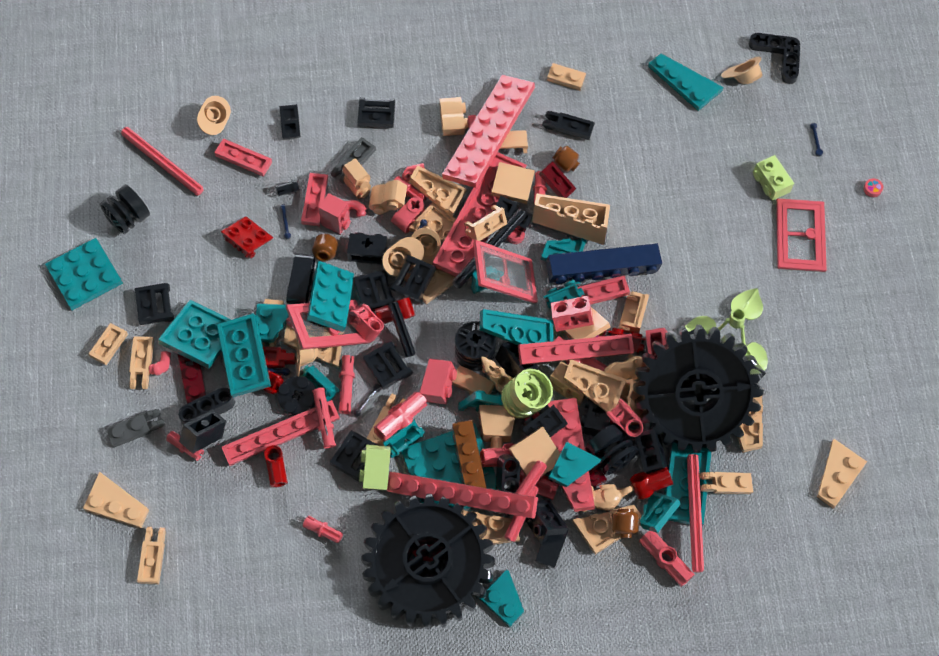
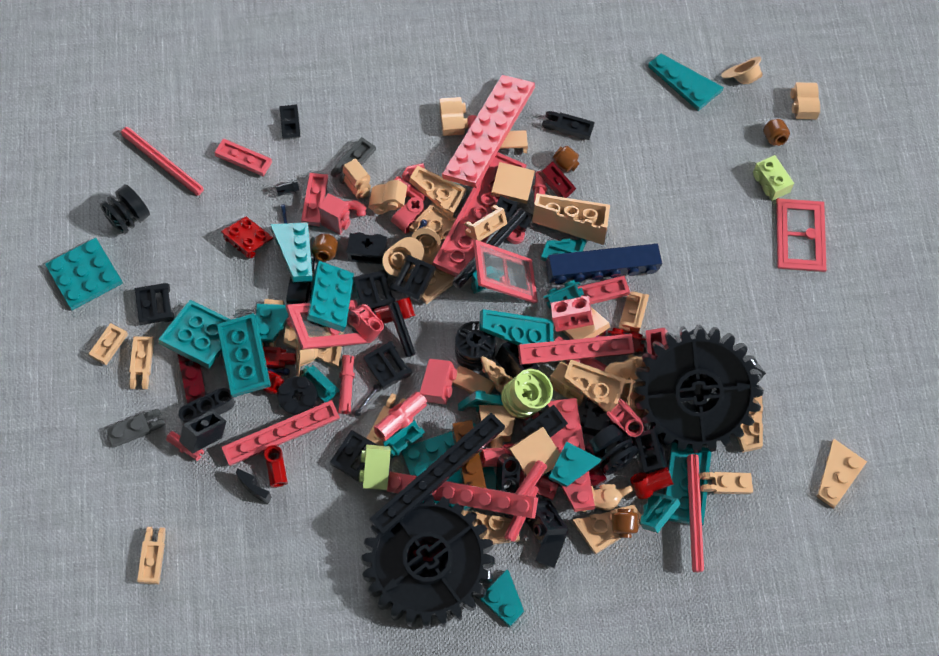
light nougat wing [83,472,149,529] -> none
coral arm [149,351,171,375] -> none
light nougat piece [197,96,231,135] -> none
coral axle [303,515,343,543] -> none
coral pin [312,388,336,449] -> none
black plate [357,97,396,128] -> none
light nougat plate [547,63,586,91] -> none
coral piece [639,531,695,587] -> none
yellowish green plant [685,288,768,371] -> none
black beam [748,33,800,84] -> none
dark blue hinge [810,123,823,157] -> none
coral tile [863,178,883,197] -> none
none -> black slope [236,468,272,504]
none -> wing [270,222,313,282]
none -> black plate [369,412,505,536]
none -> dark orange head [763,119,790,146]
none -> light nougat brick [790,82,820,120]

